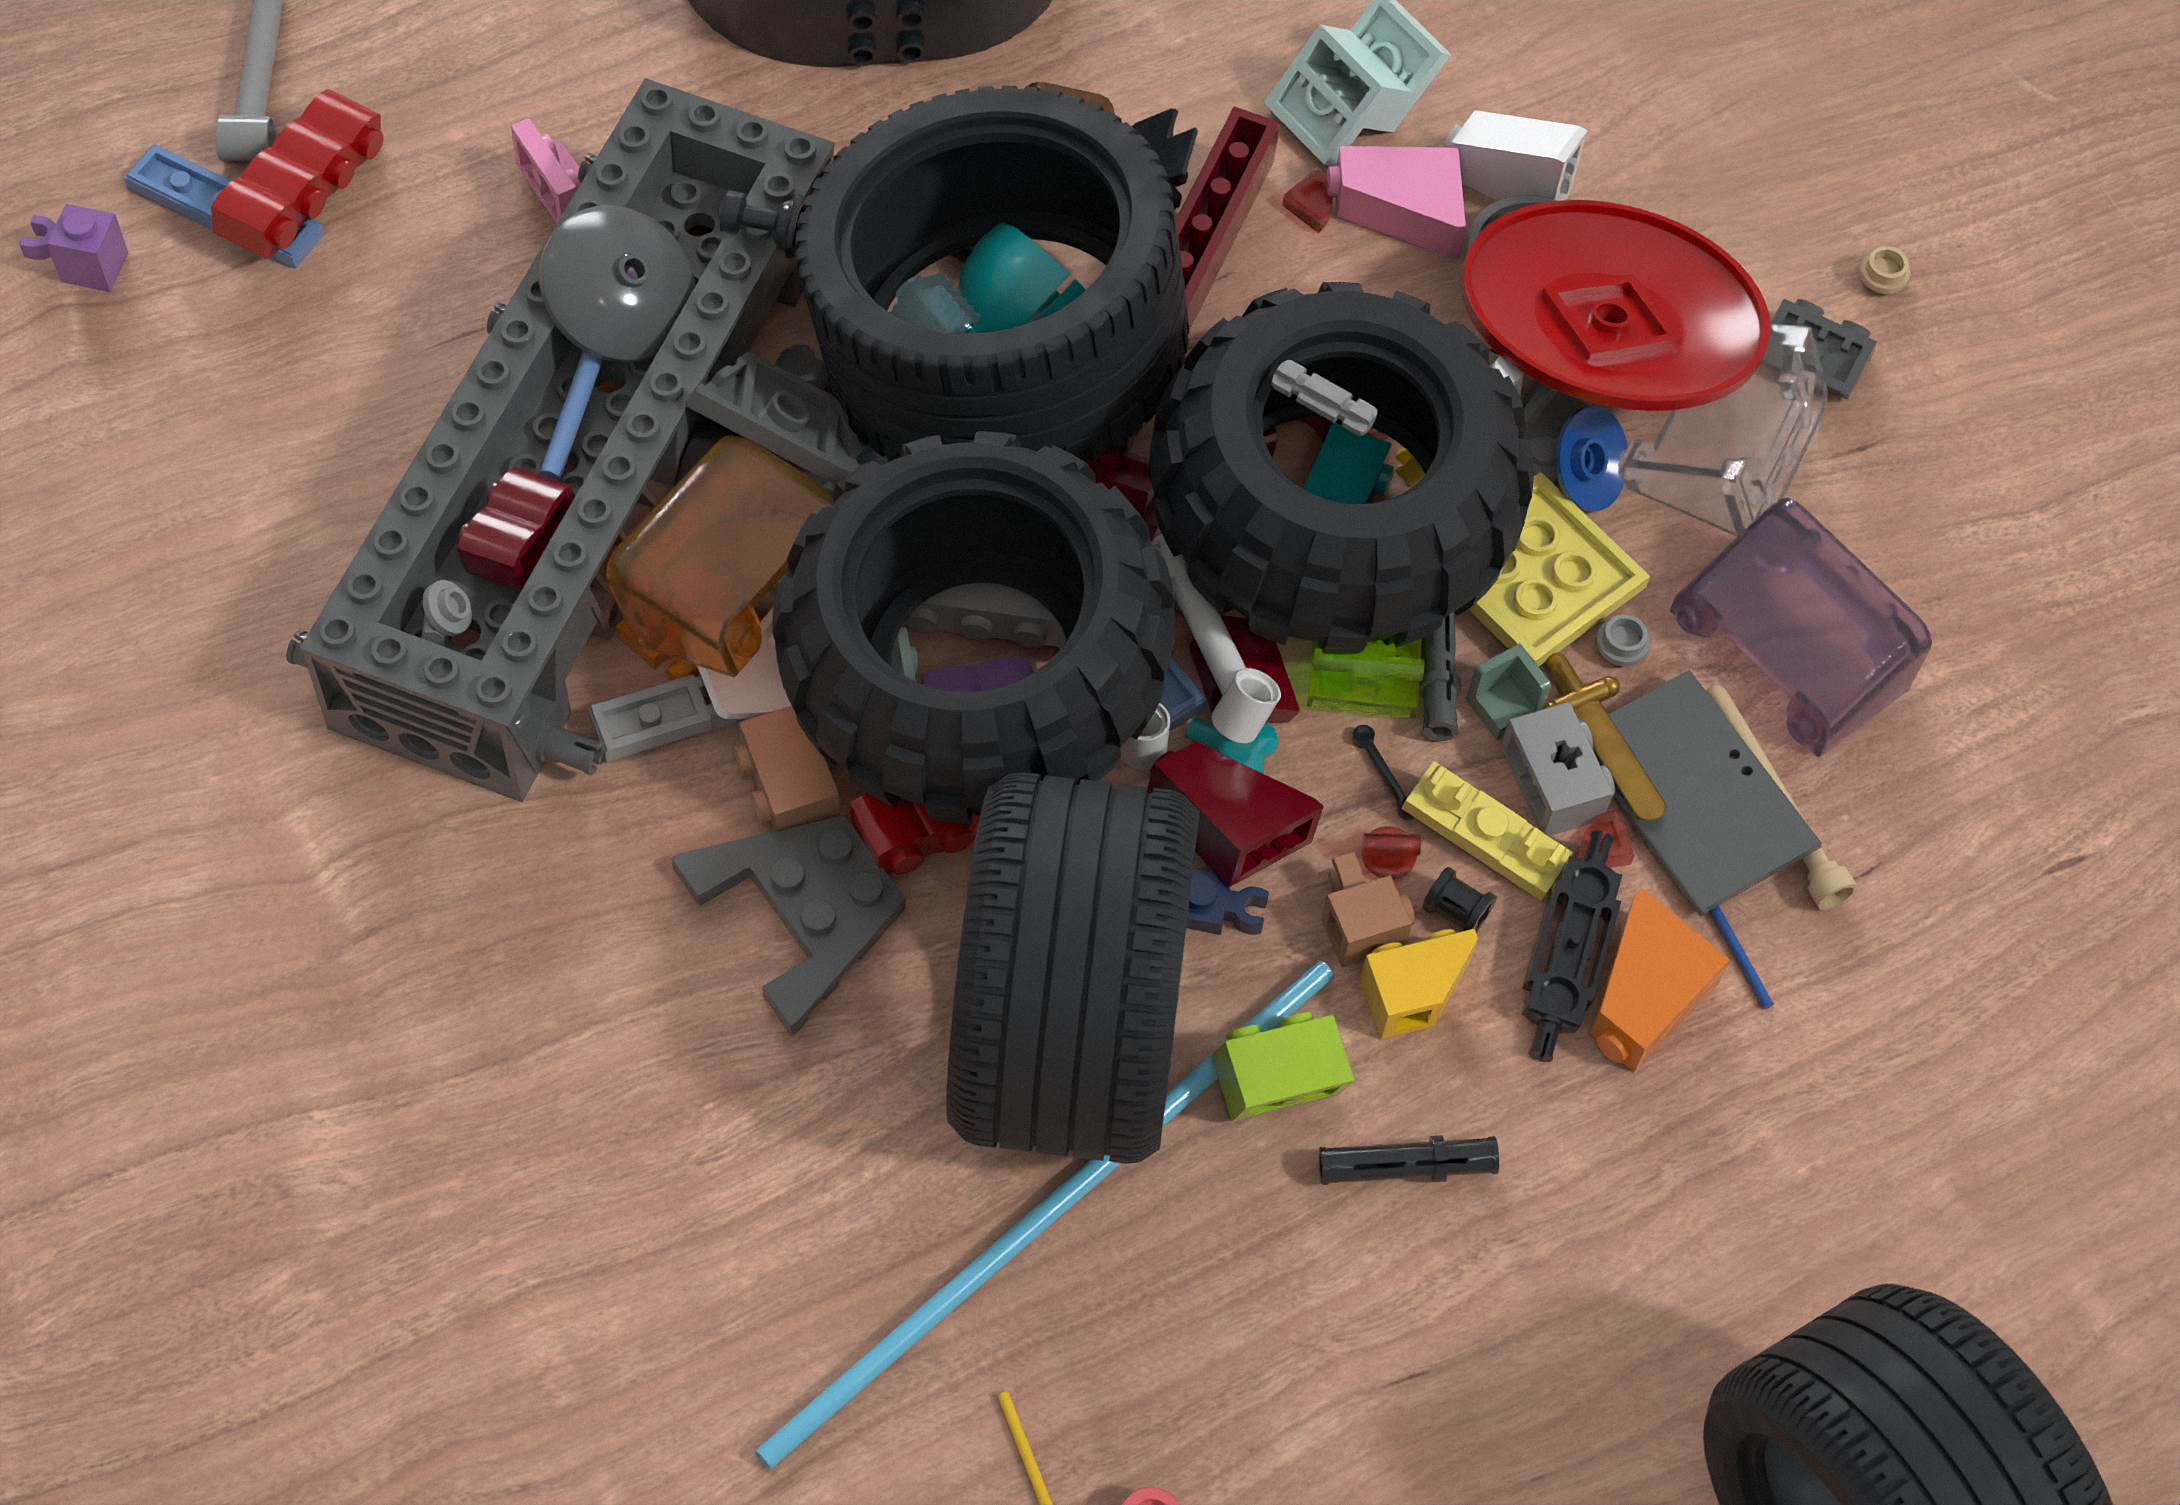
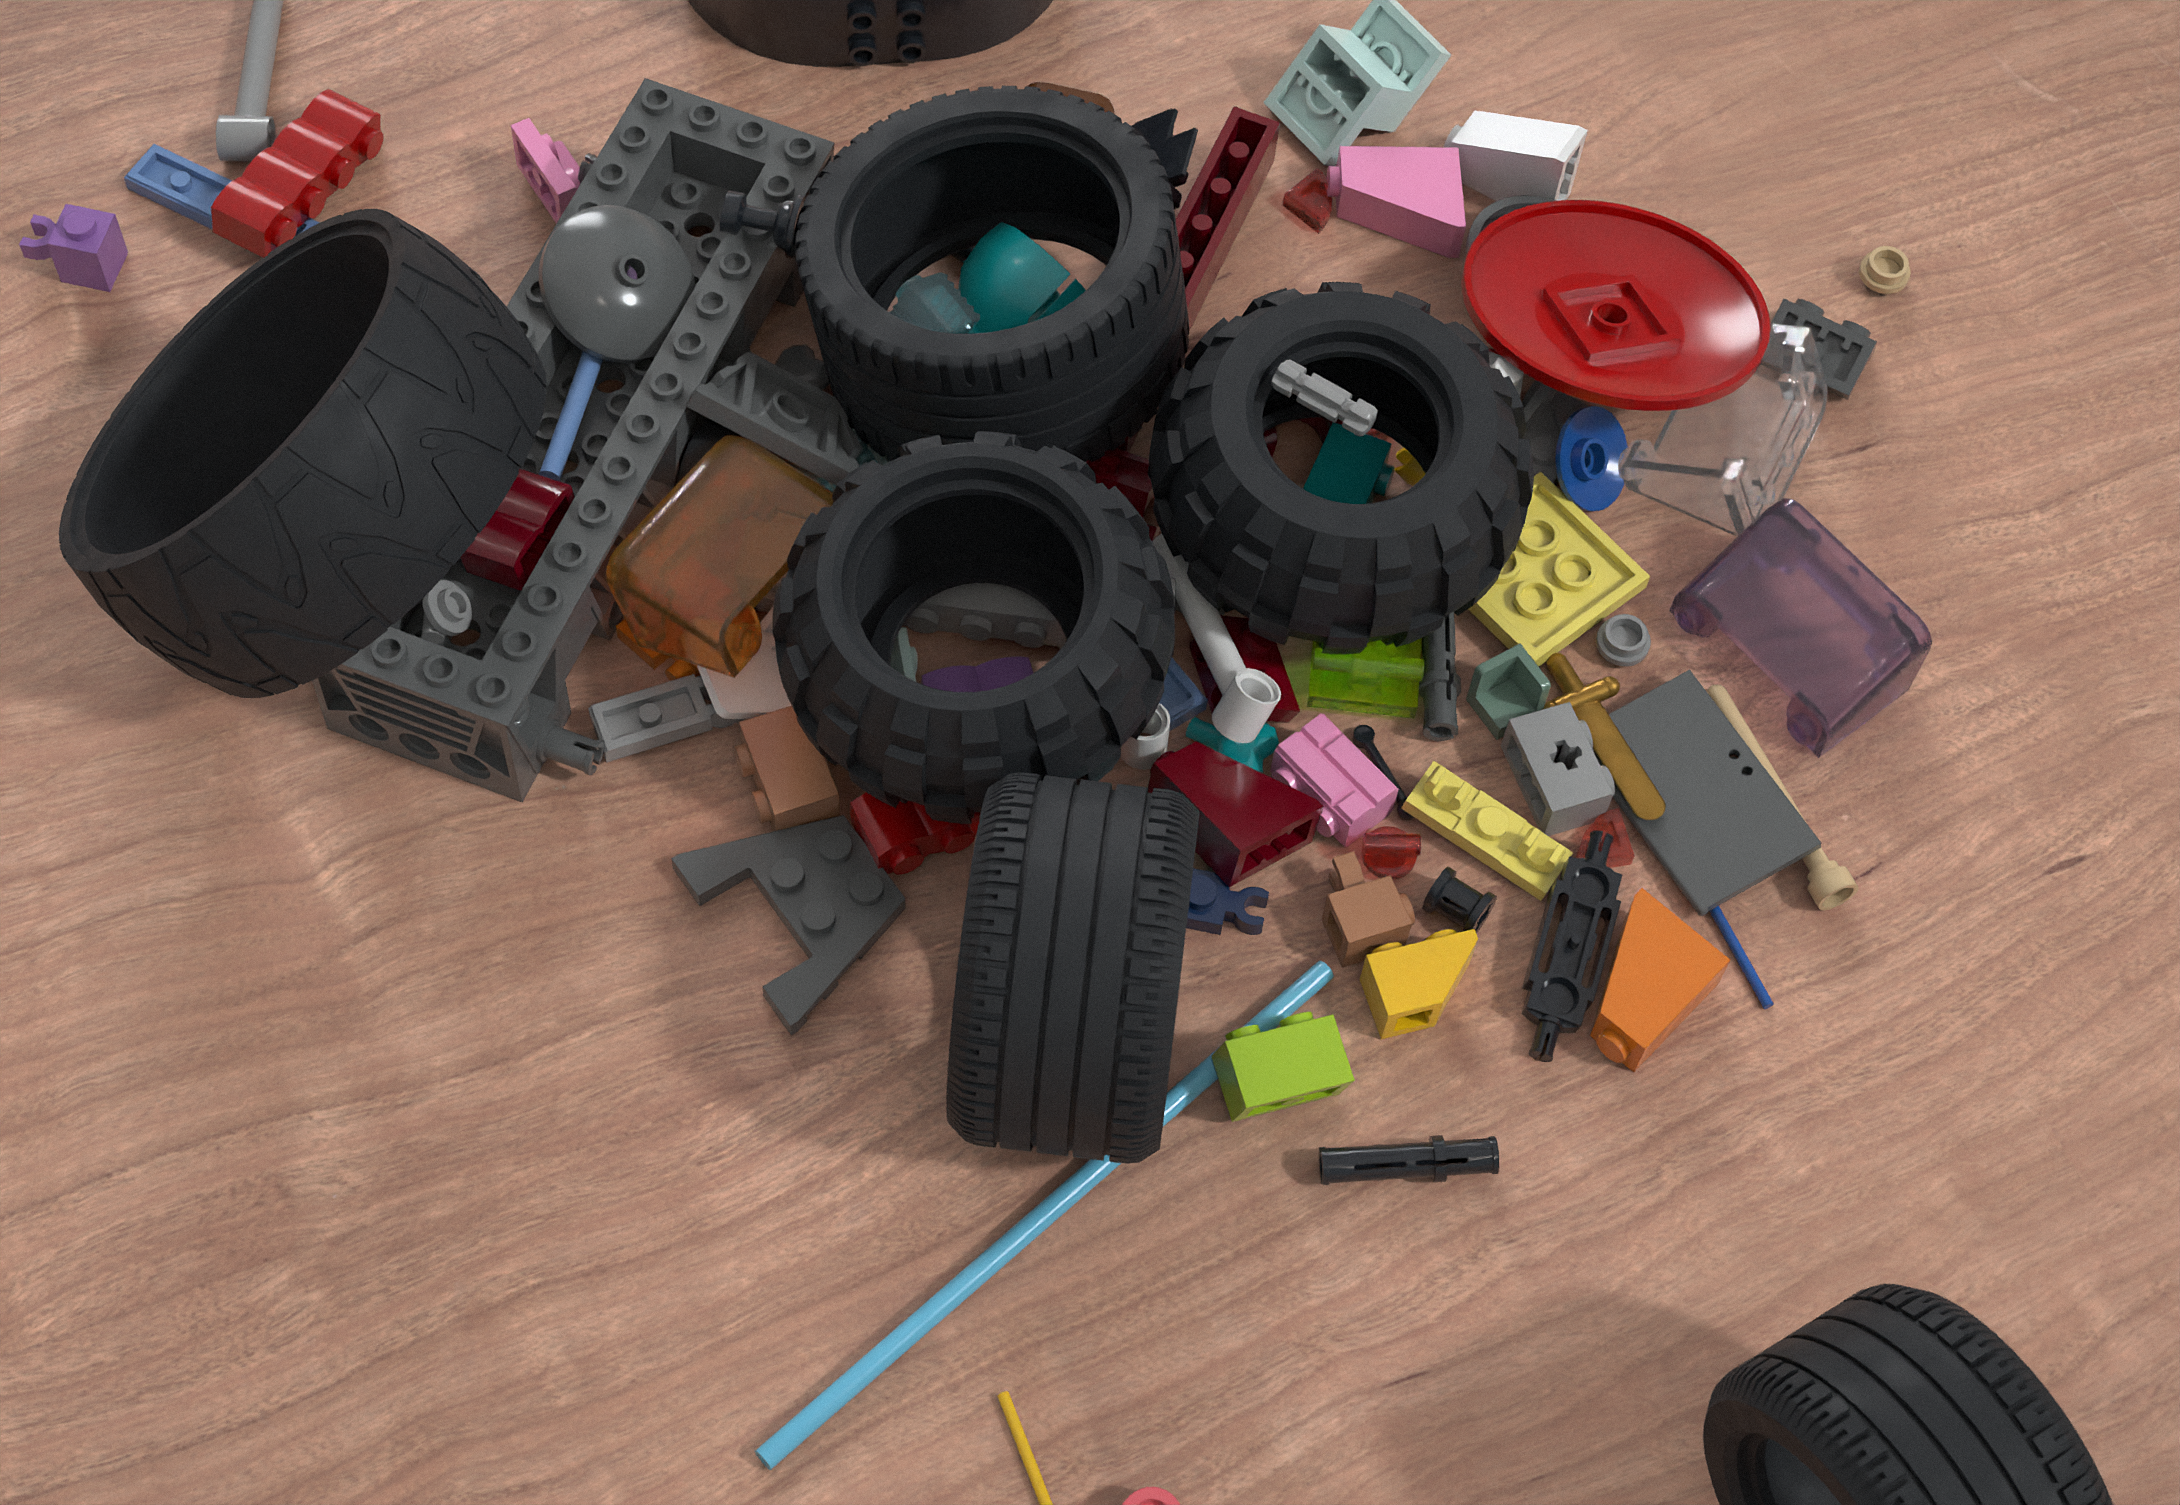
none -> black tyre [59,209,547,698]
none -> bright pink brick [1270,714,1399,847]

